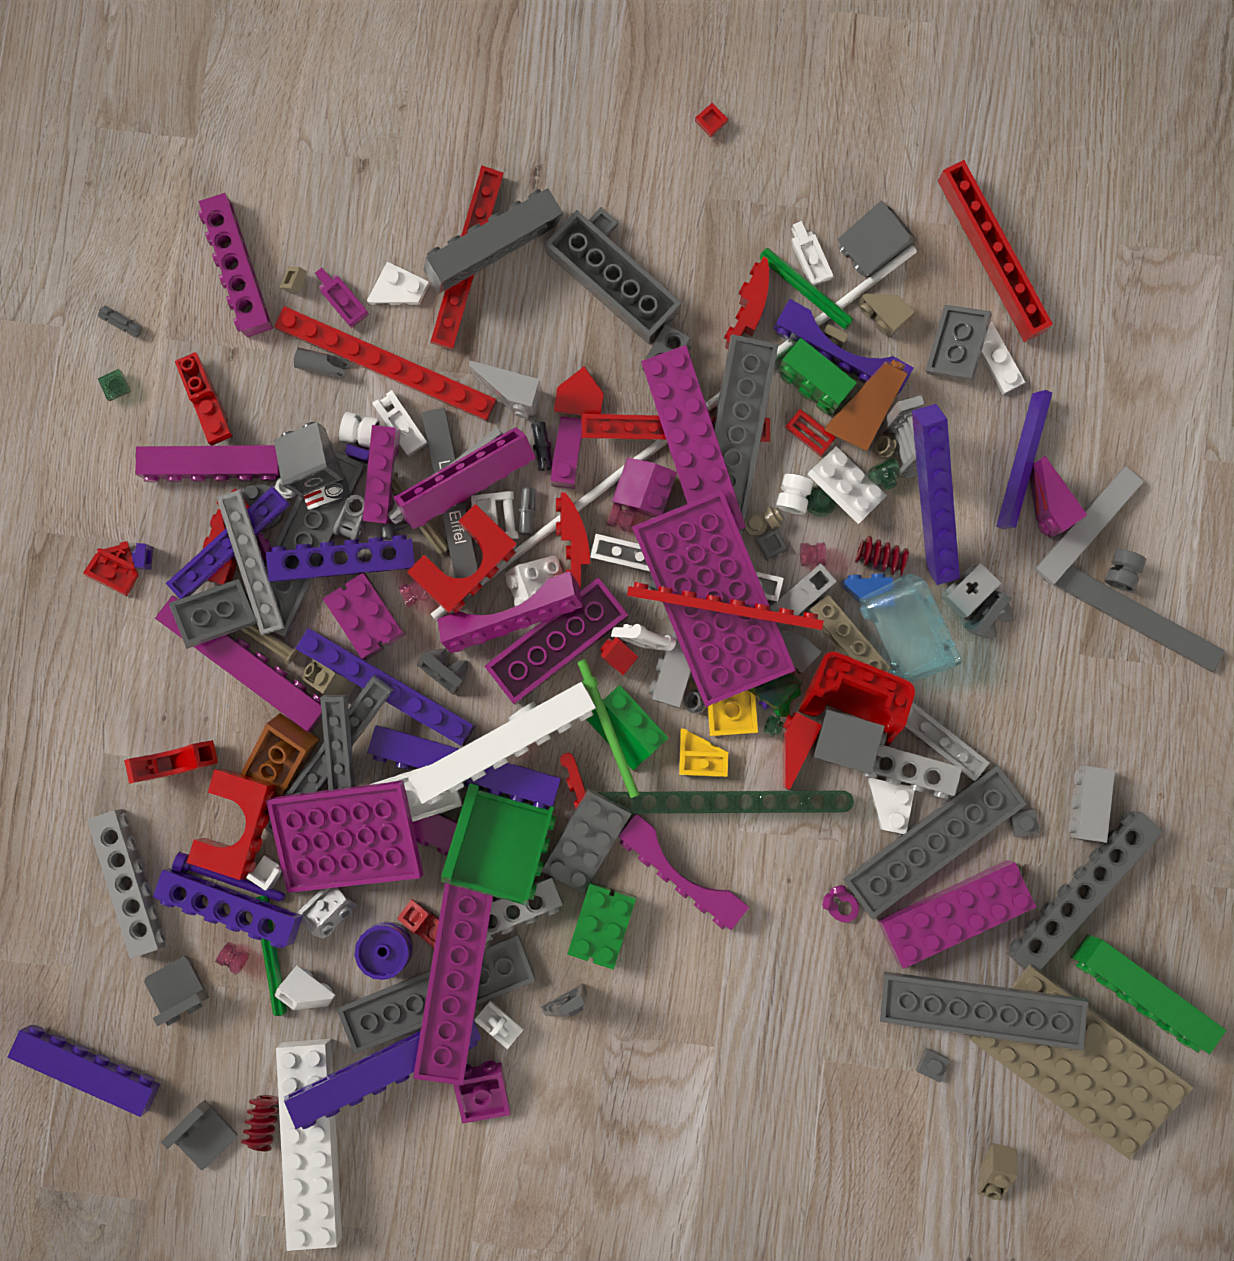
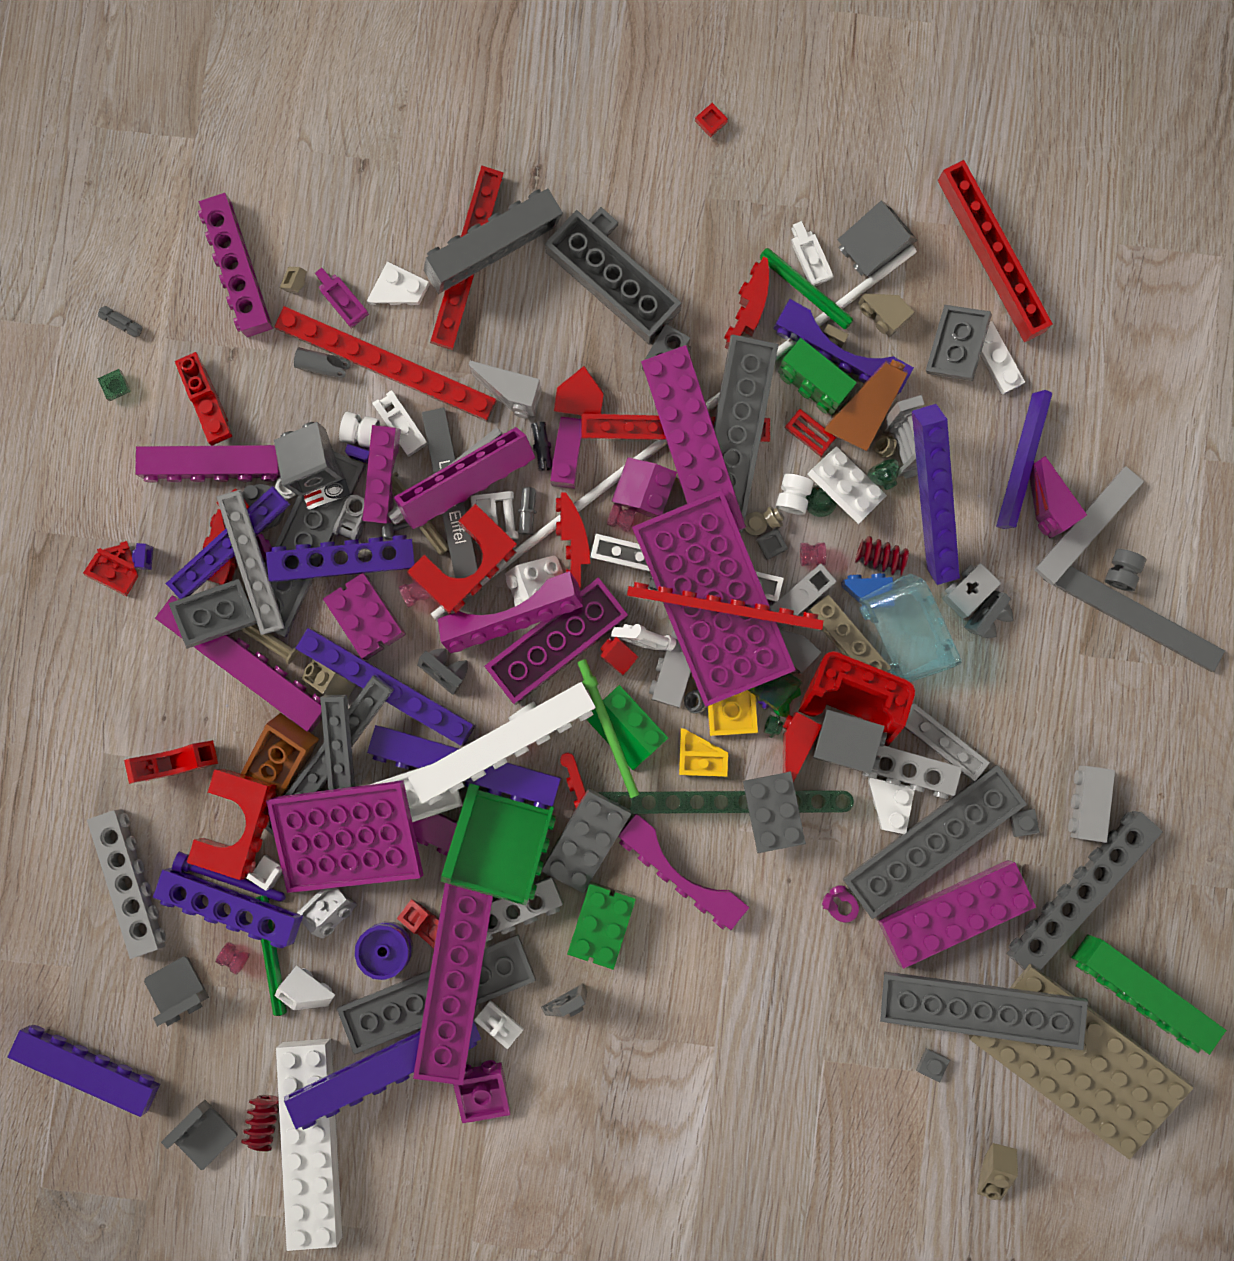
none -> dark grey plate [742,771,806,853]

